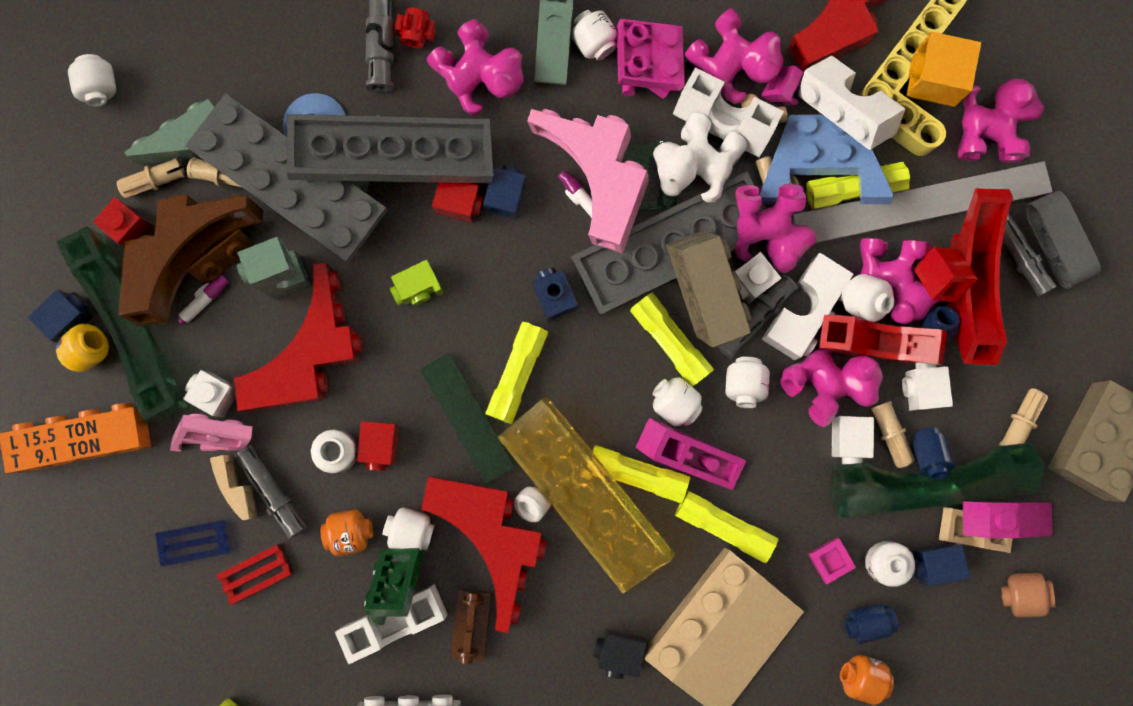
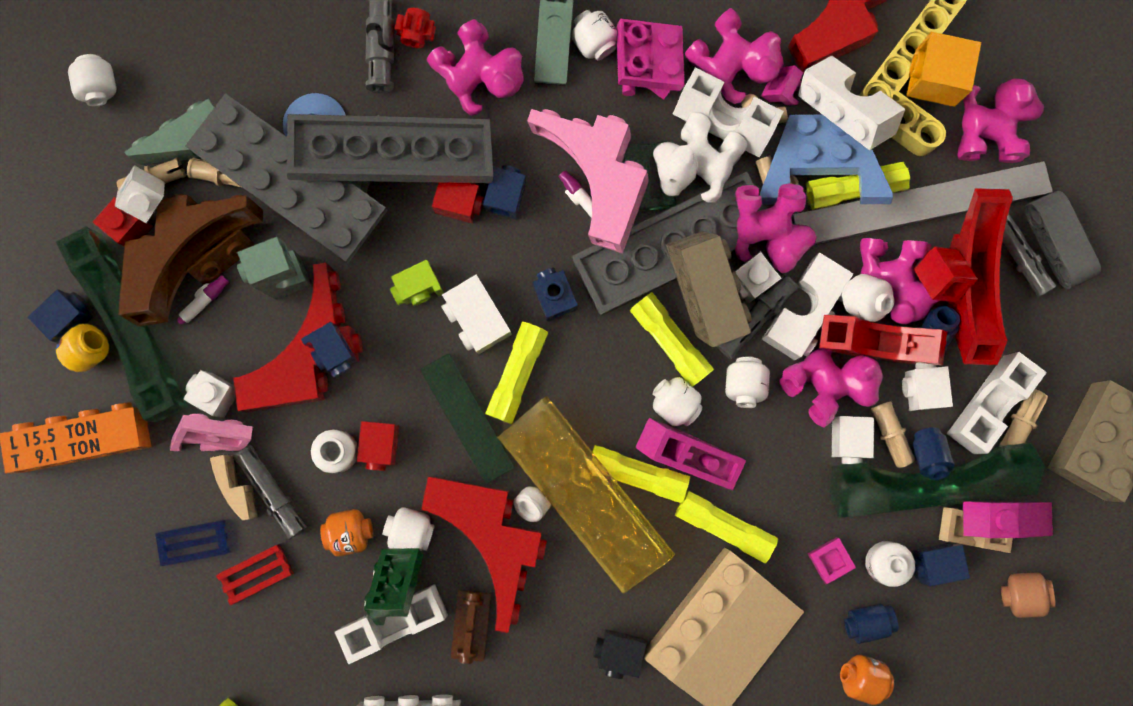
none -> white brick [115,165,165,223]
none -> dark blue brick [301,322,357,378]
none -> white brick [441,275,512,355]
none -> white arch [947,352,1047,454]

